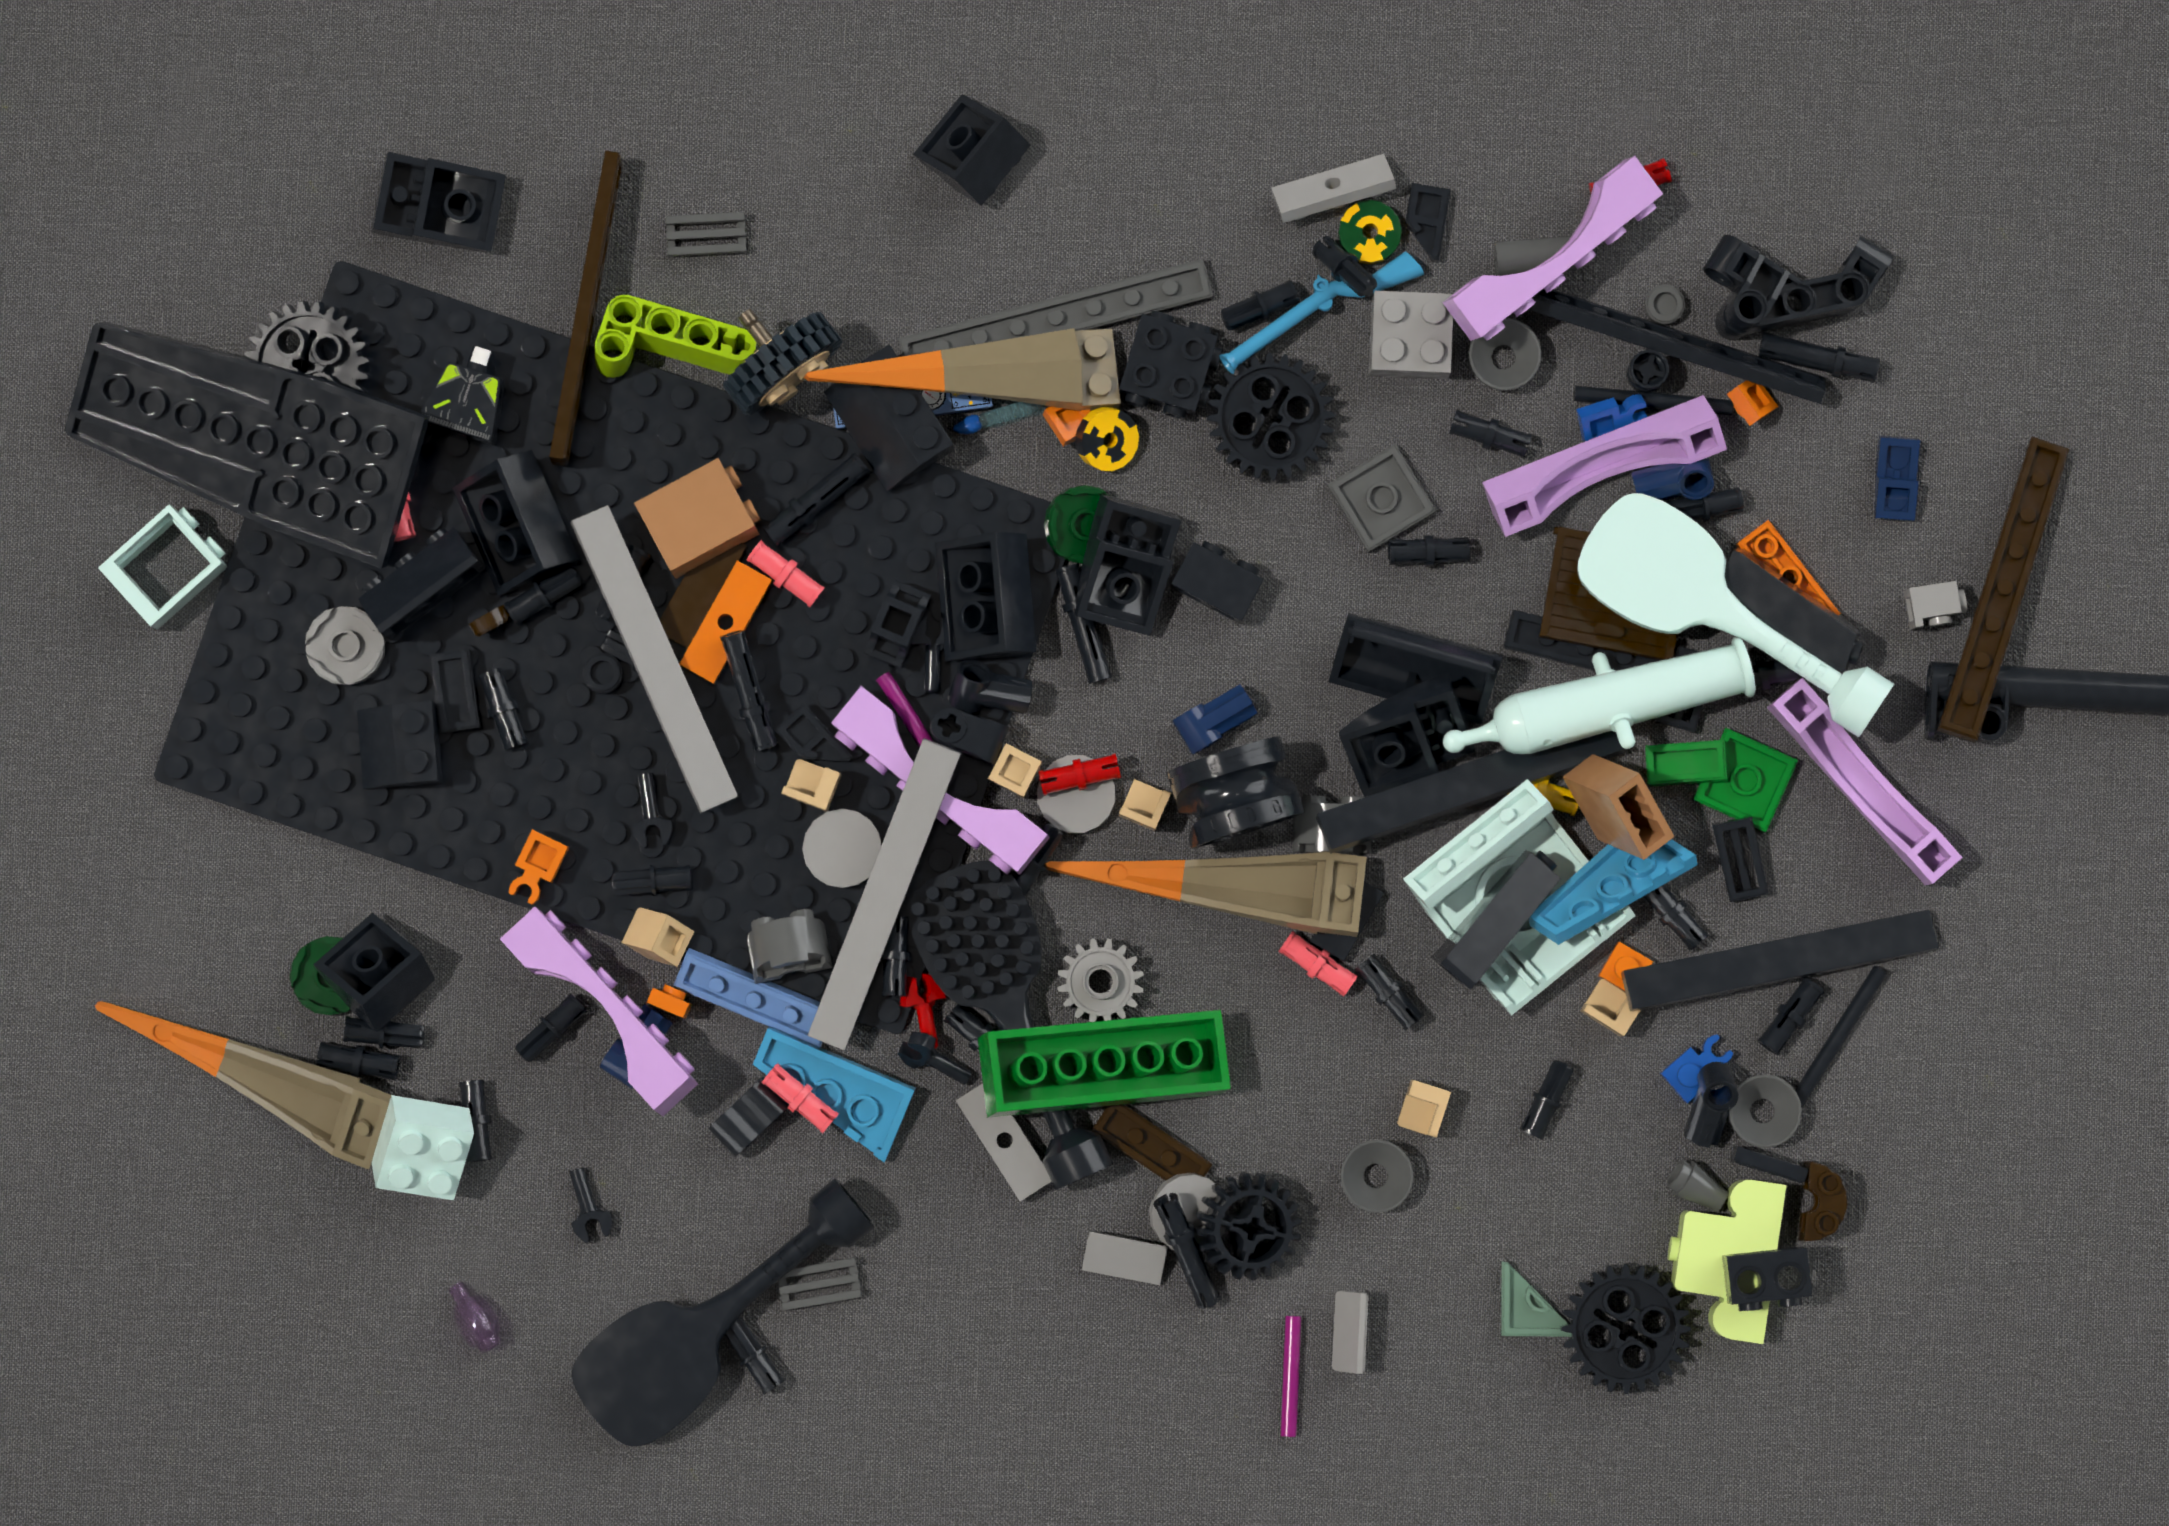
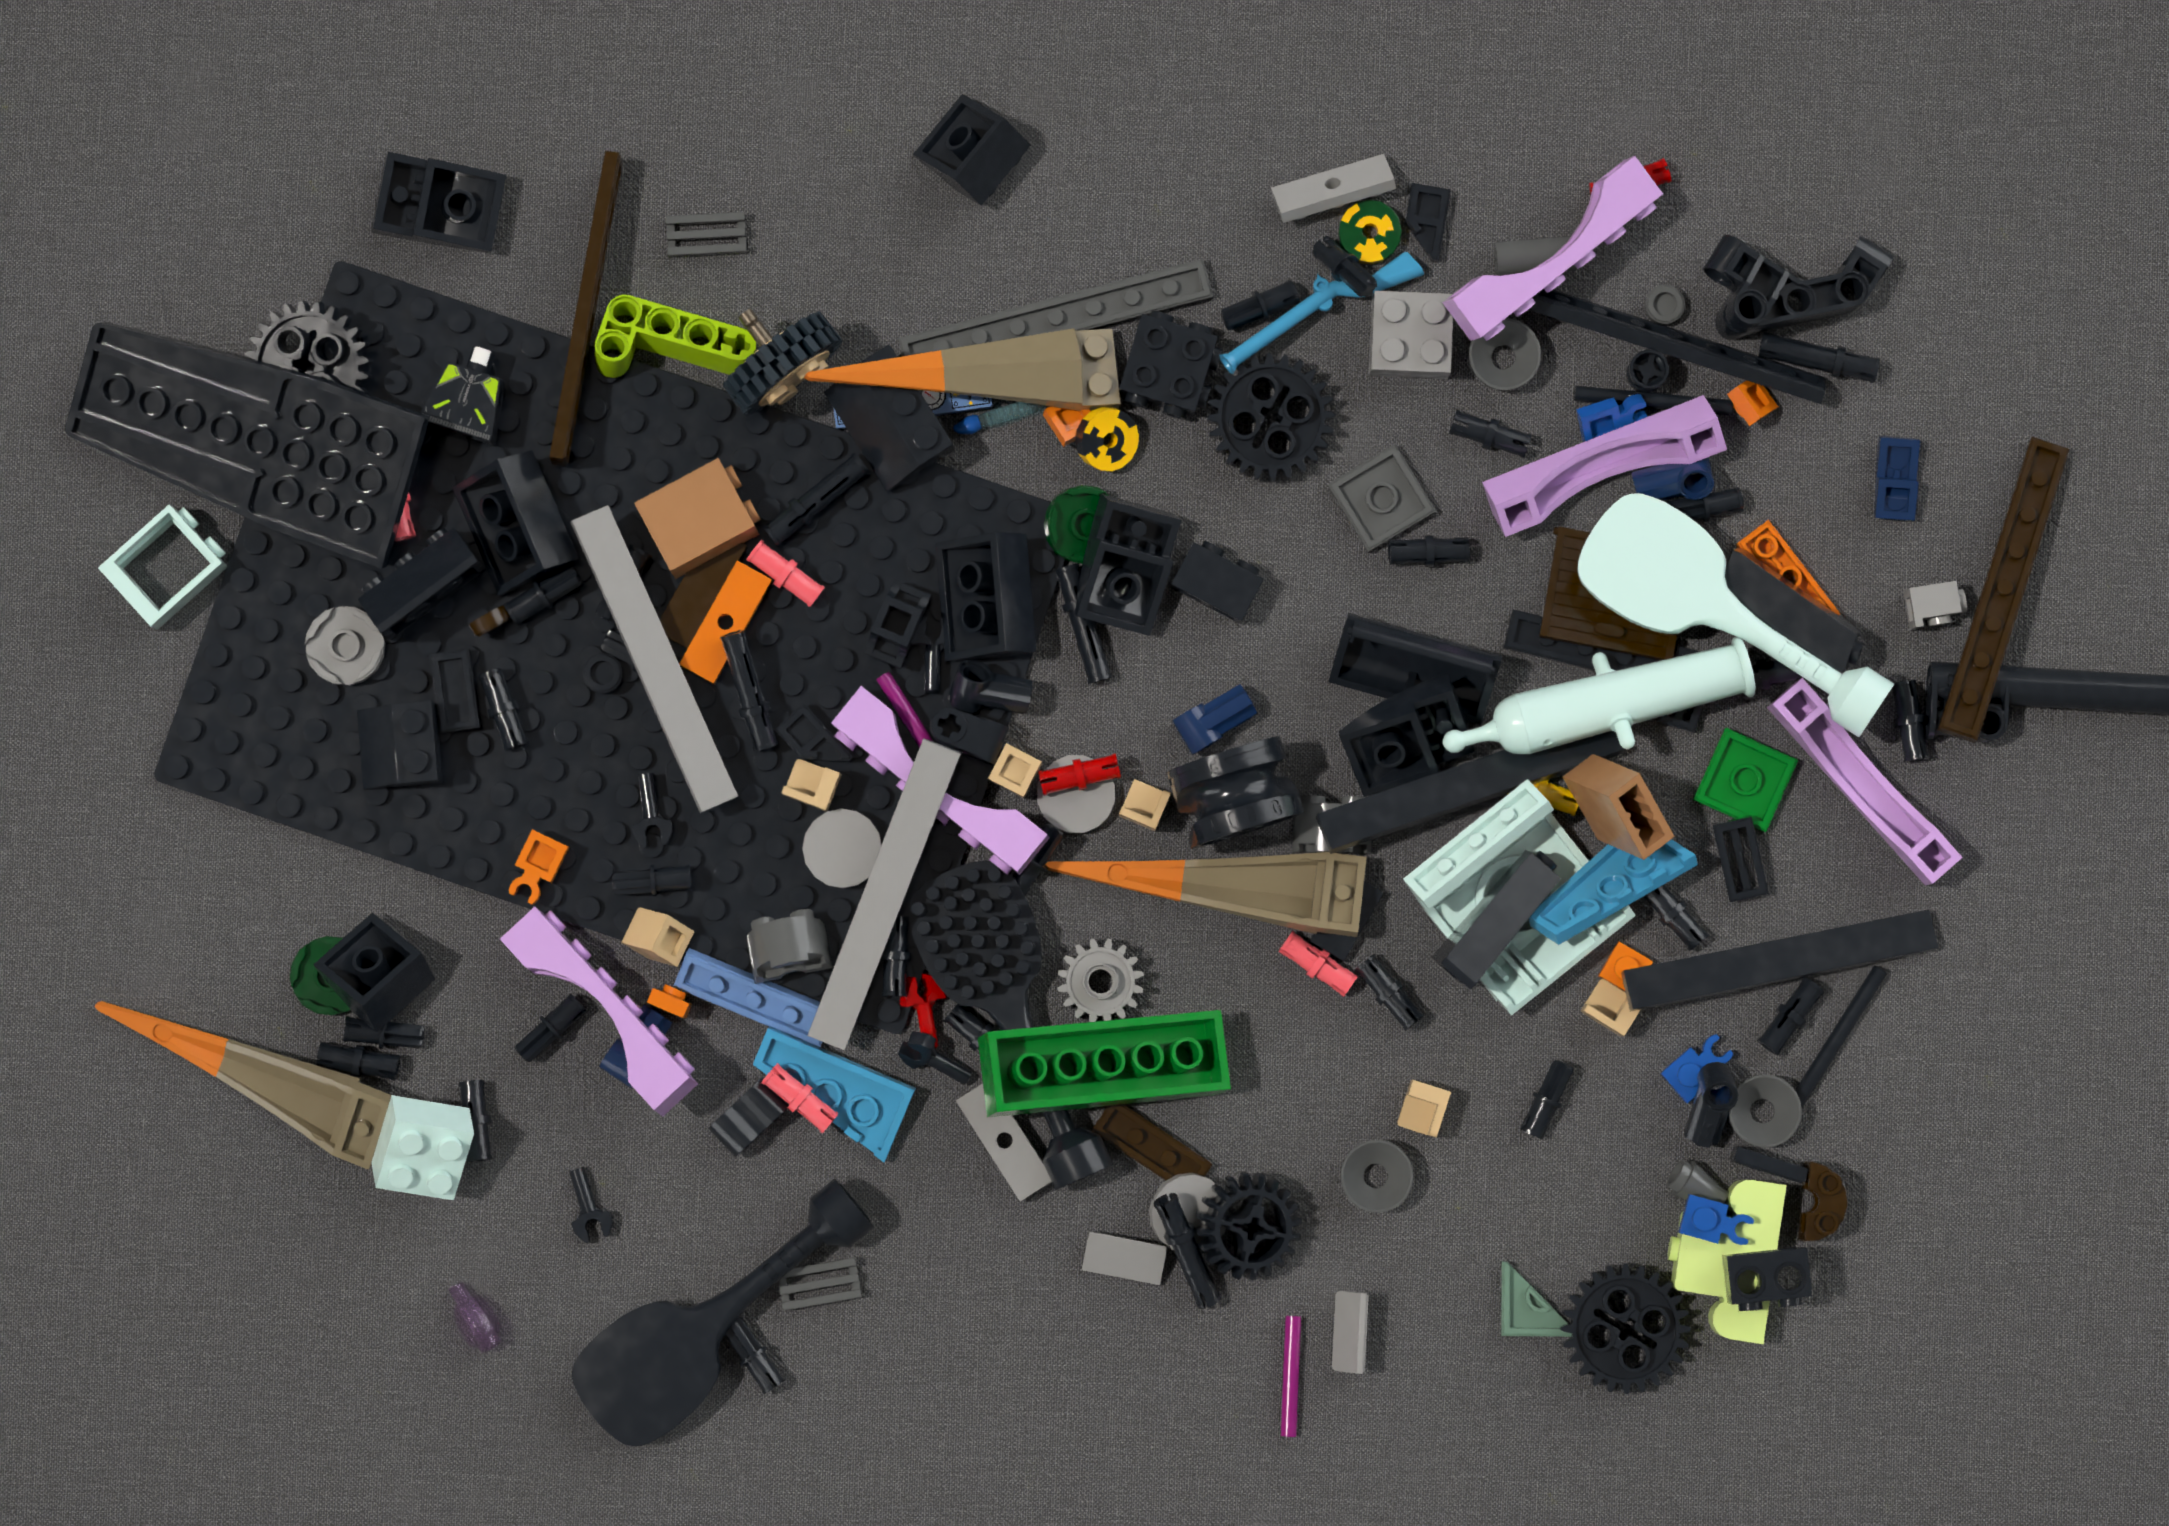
green tile [1645,740,1728,787] -> none
none -> blue plate [1678,1194,1754,1245]
none -> black pin [1892,680,1930,763]

